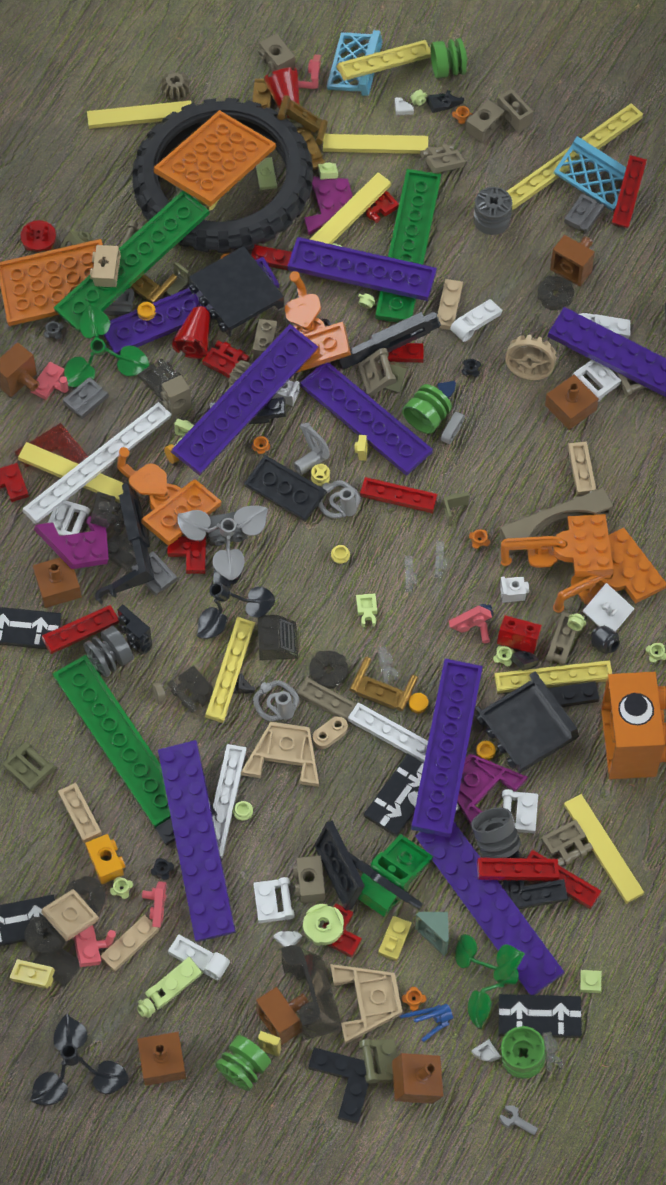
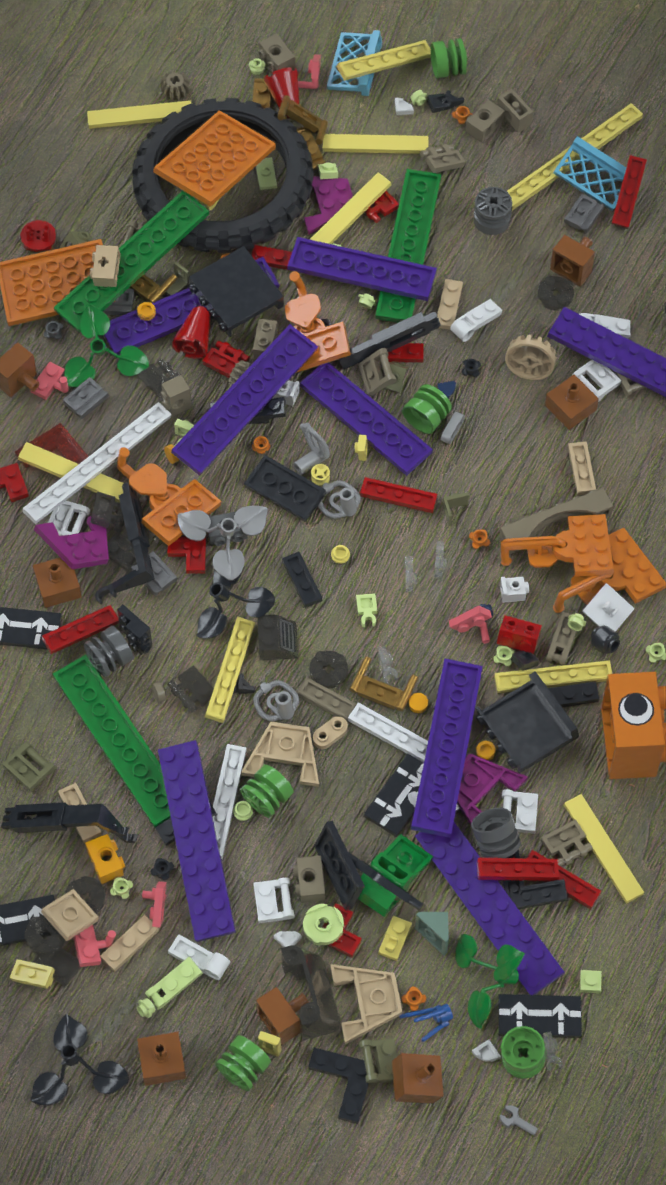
none -> black hinge [1,802,138,843]
none -> bright green wheel [240,764,294,818]
none -> yellowish green plate [249,58,266,75]
none -> black plate [282,551,322,608]

